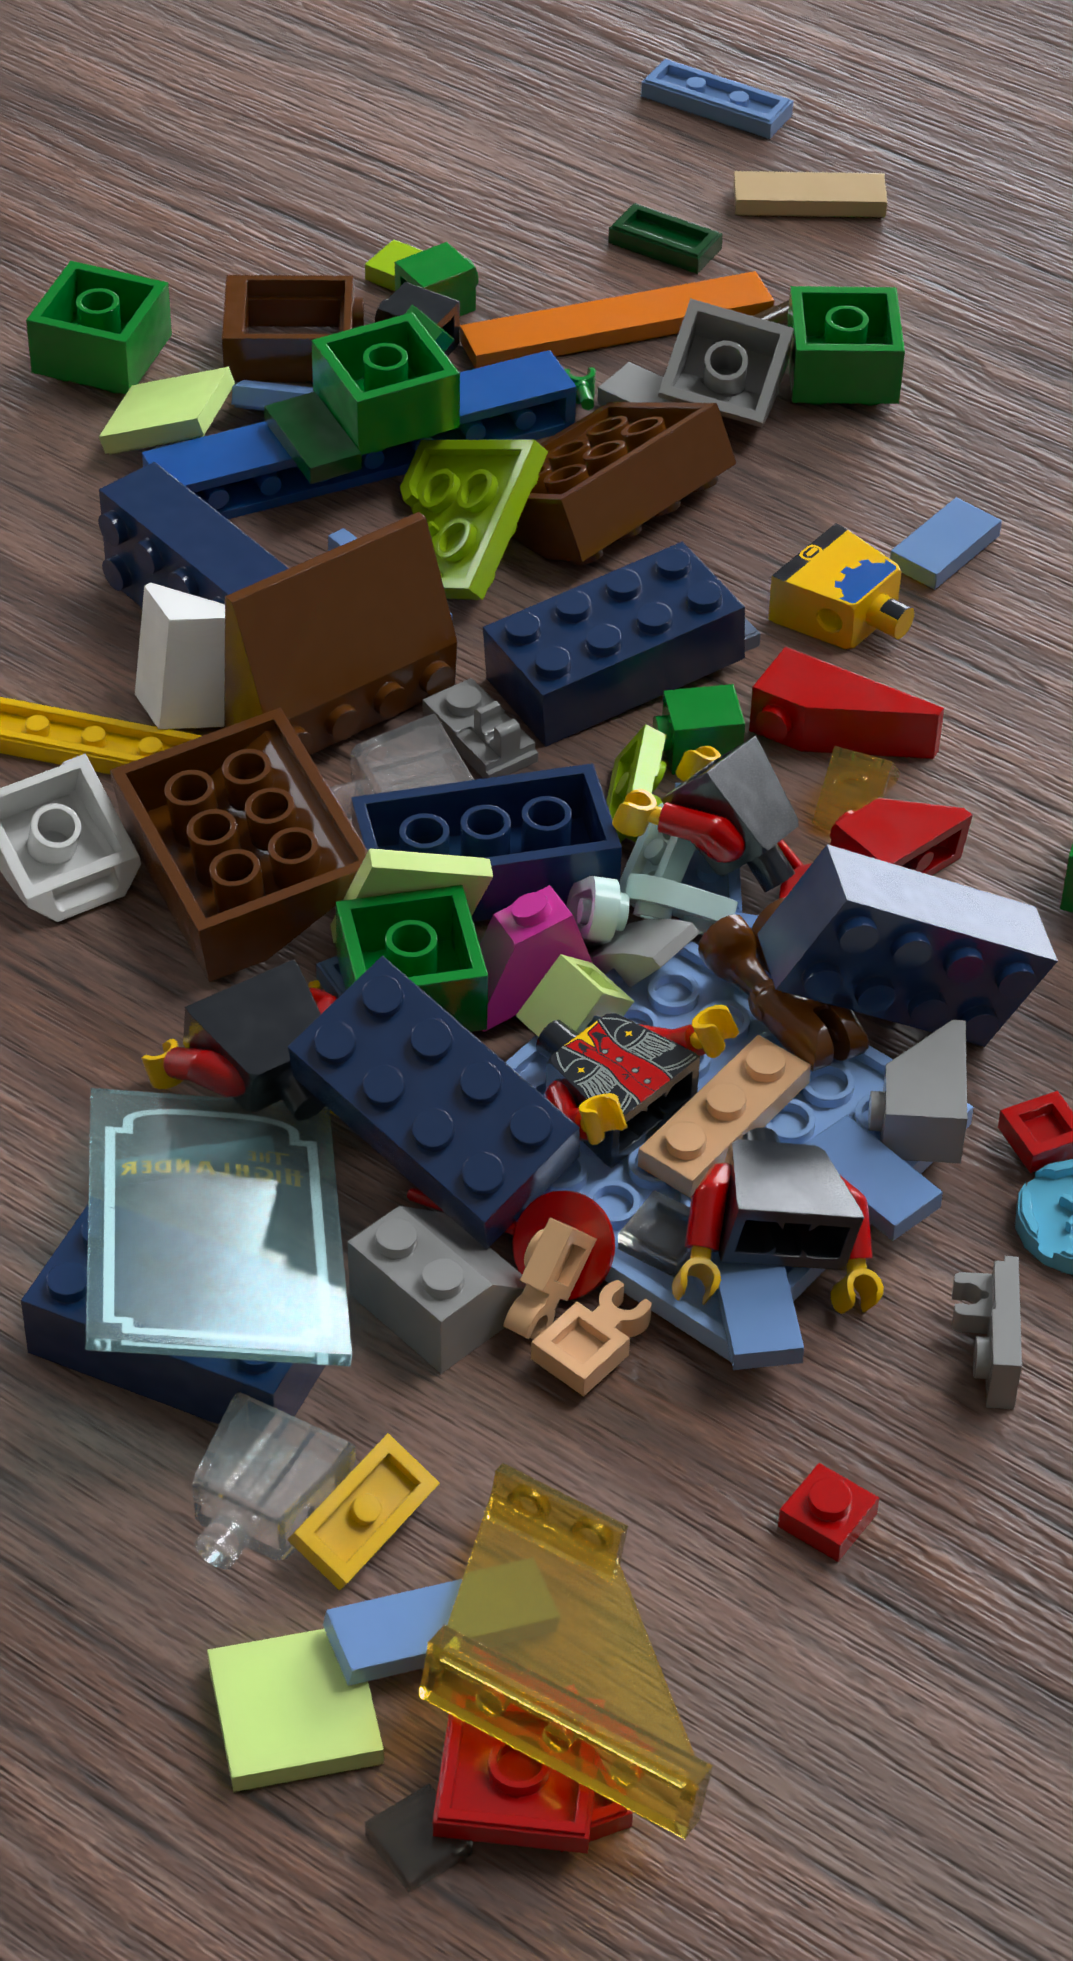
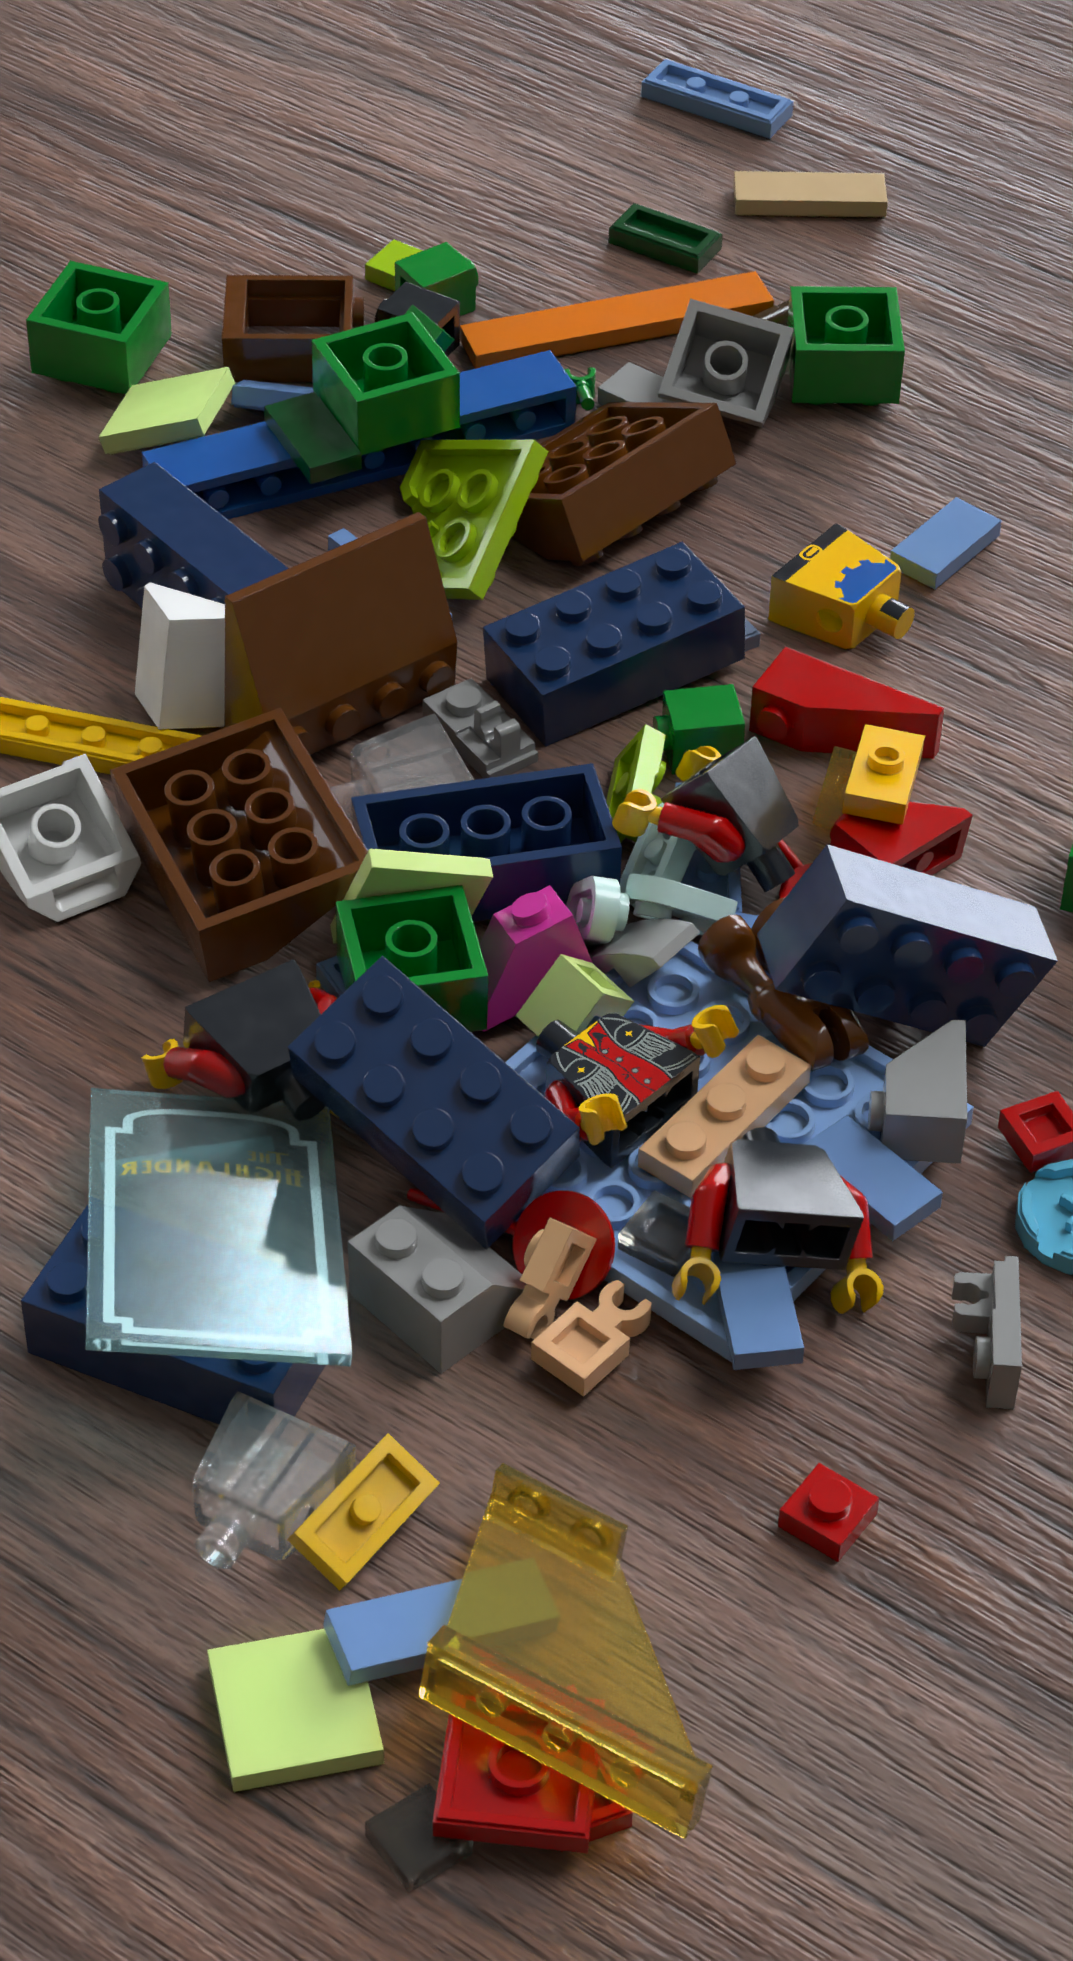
none -> yellow plate [842,724,925,825]

